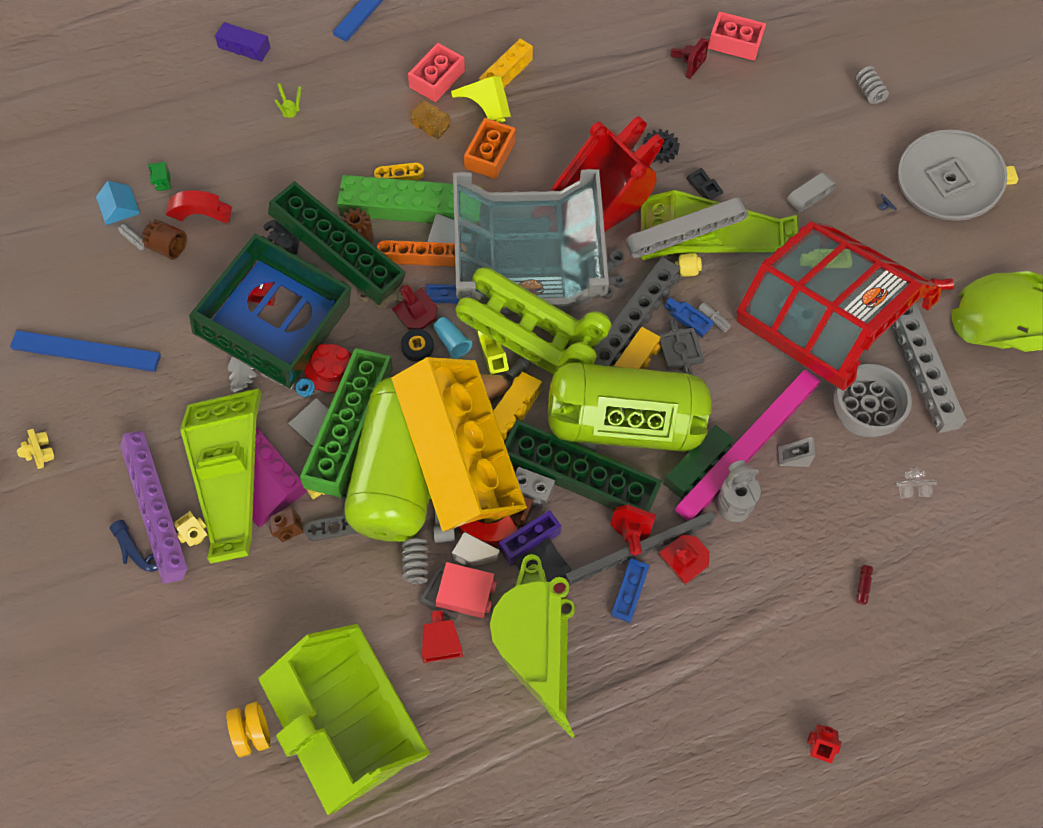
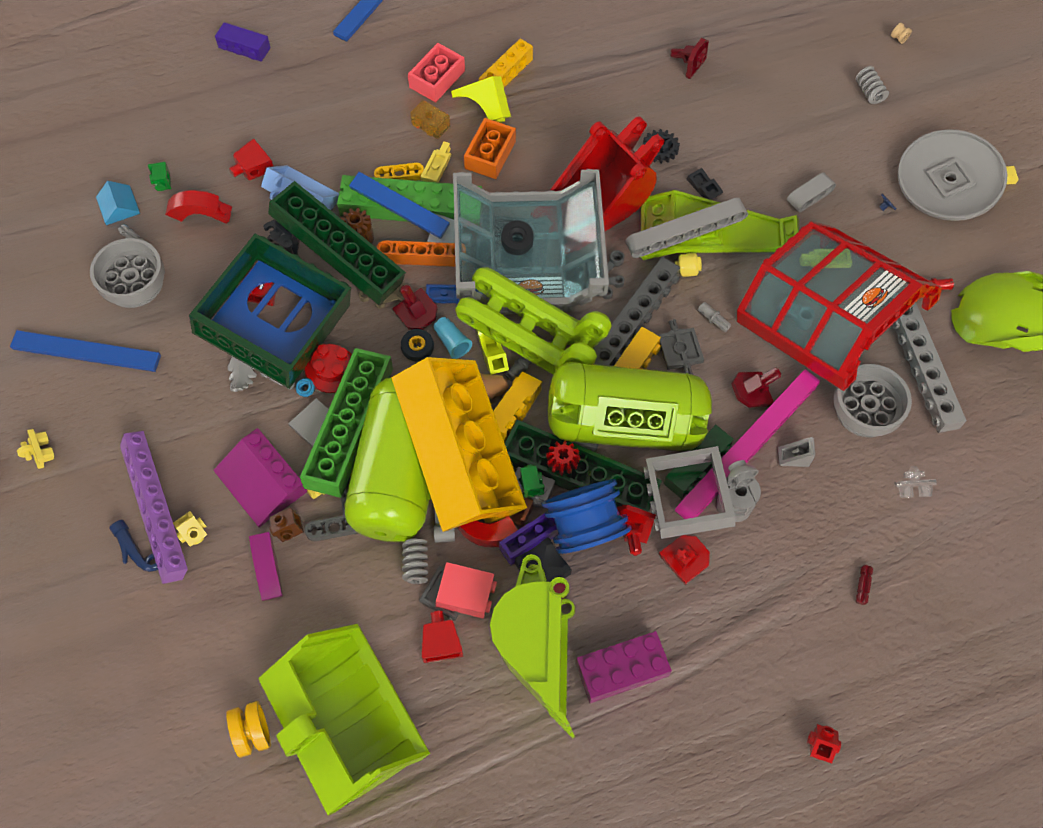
reddish brown gear [142,219,187,260] -> none
lime wing [180,388,262,564] -> none
lime plant [275,83,301,118] -> none
white slope [452,532,500,568] -> none
dark grey tile [565,511,715,586] -> none
blue plate [611,558,650,623] -> none
blue hinge [665,297,714,338] -> none
coral brick [708,11,766,61] -> none
none -> light grey wheel [90,238,165,308]
none -> red torso [229,139,273,180]
none -> magenta slope [249,532,283,601]
none -> light blue piece [261,165,339,210]
none -> blue tile [349,172,450,239]
none -> light yellow hinge [421,142,451,183]
none -> black tyre [501,220,534,255]
none -> green brick [520,464,544,498]
none -> blue wheel [541,479,632,554]
none -> red gear [546,441,580,475]
none -> magenta brick [575,631,672,704]
none -> light grey window [643,446,735,539]
none -> dark red piece [731,368,781,408]
none -> tan wheel [891,23,912,44]

